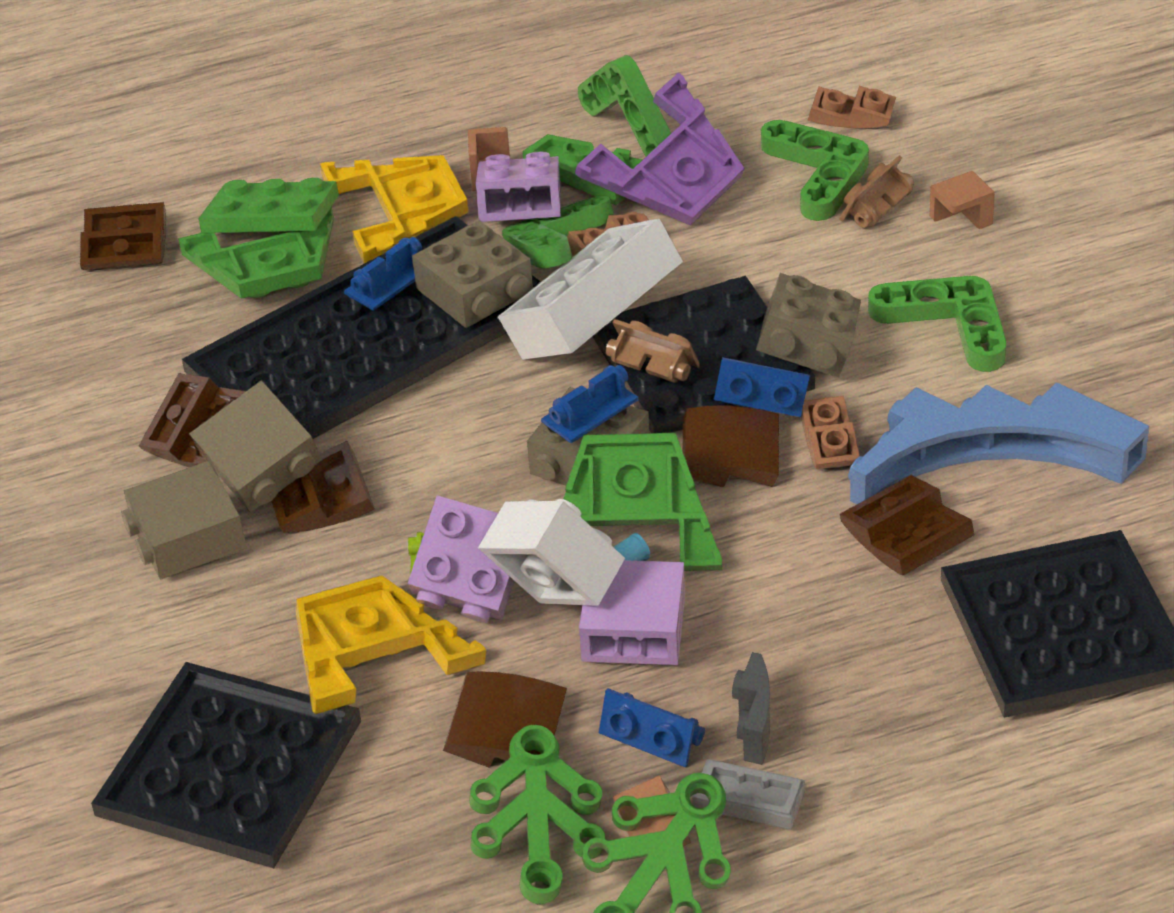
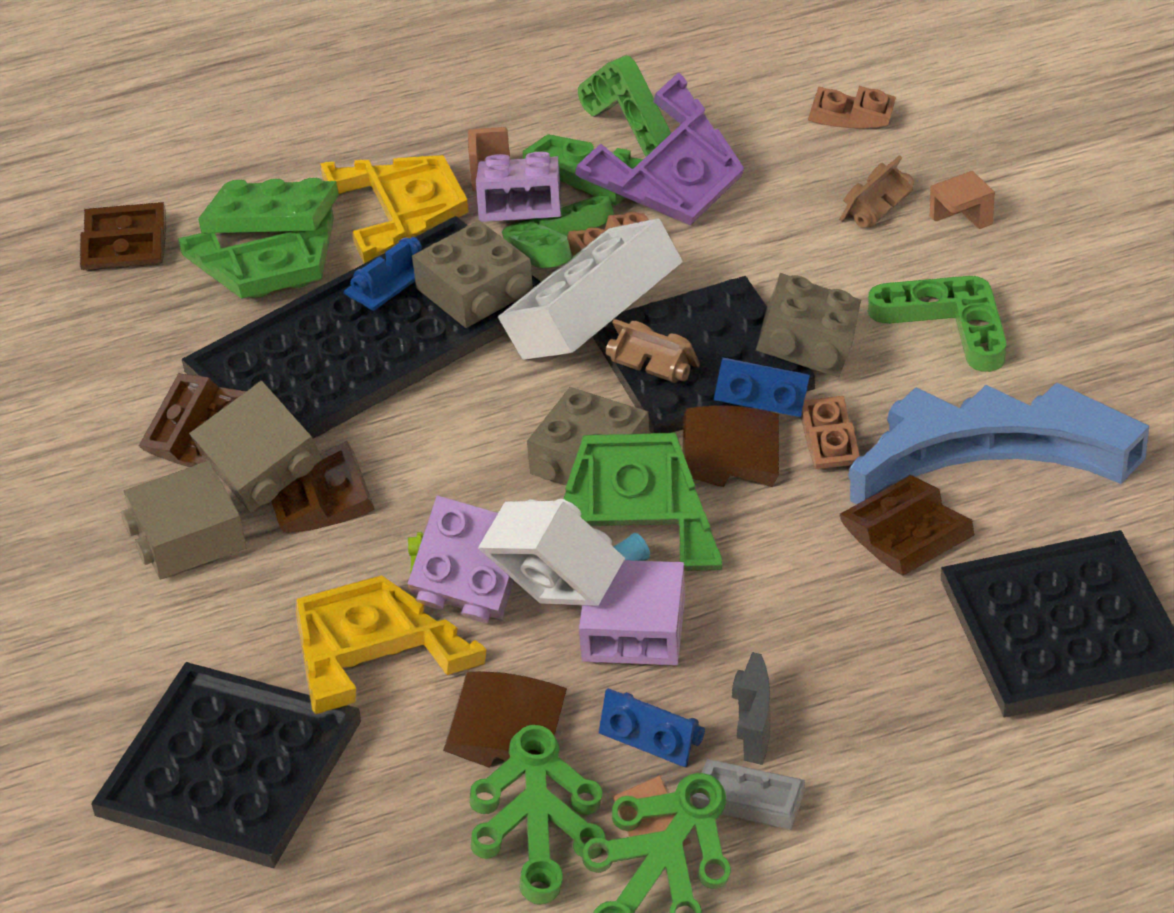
blue hinge [541,365,638,443] -> none
bright green beam [761,120,869,221] -> none

